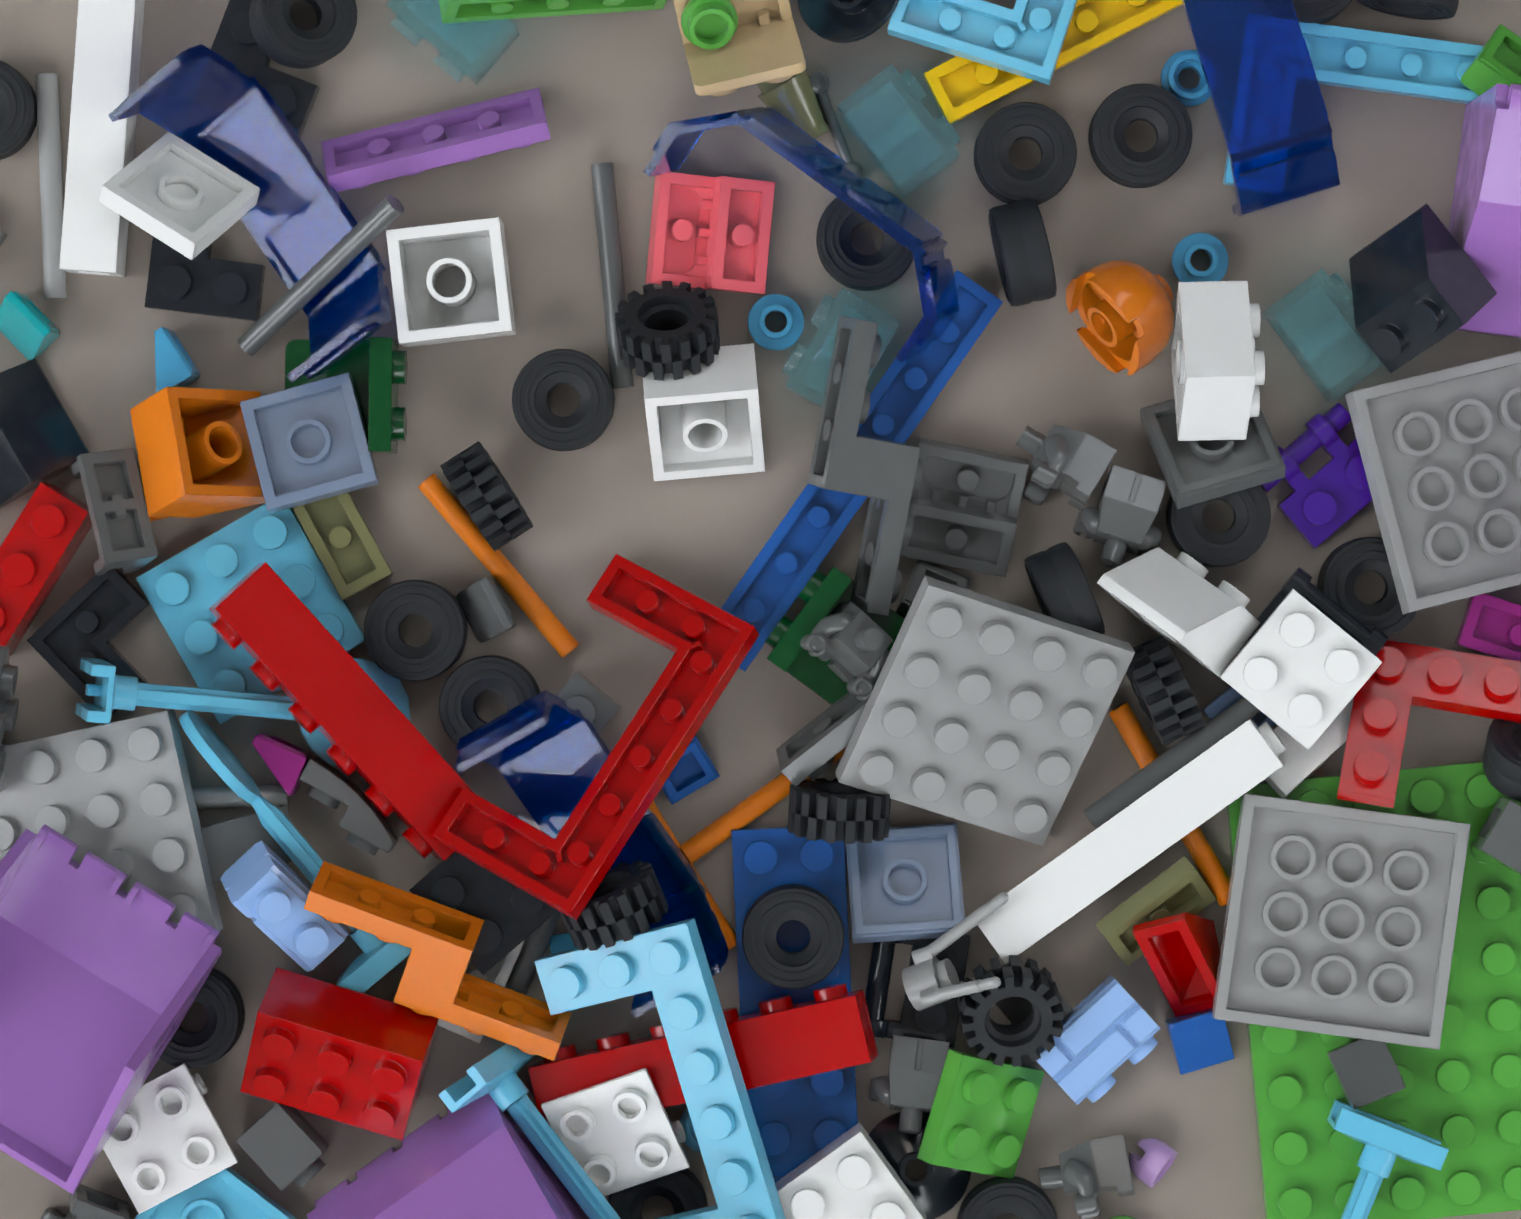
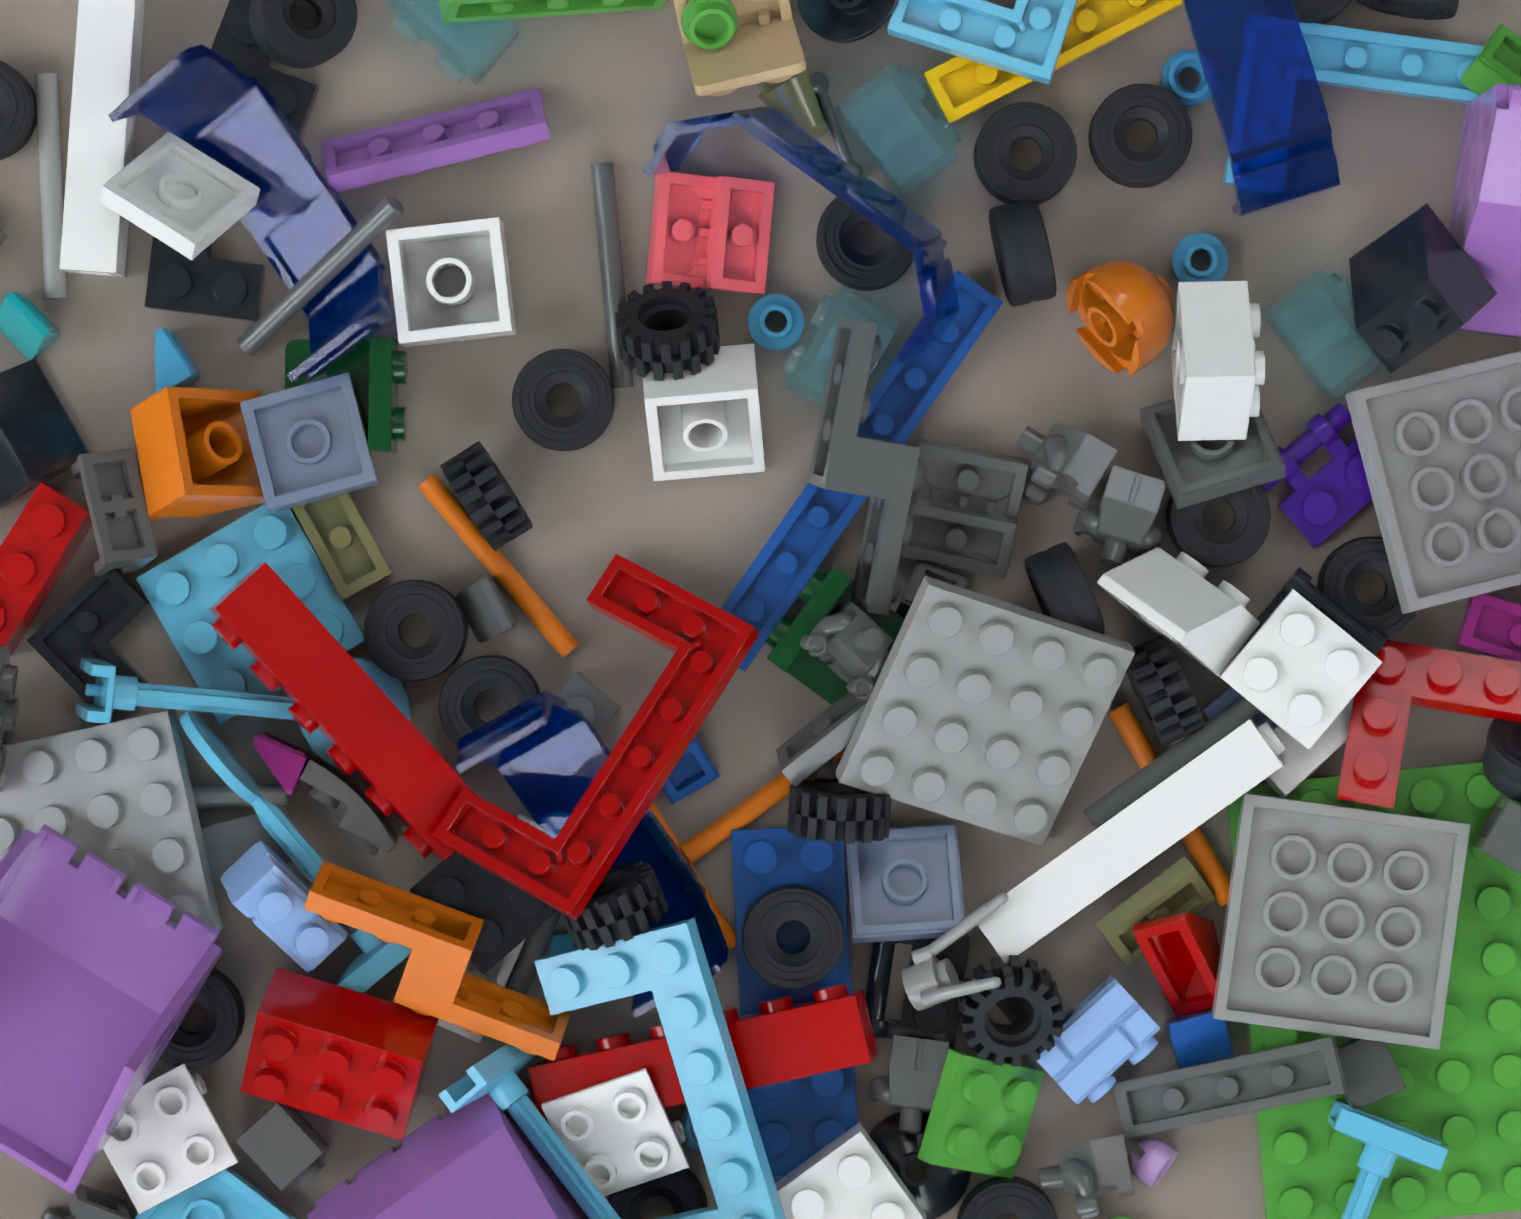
none -> dark grey plate [1113,1035,1348,1139]

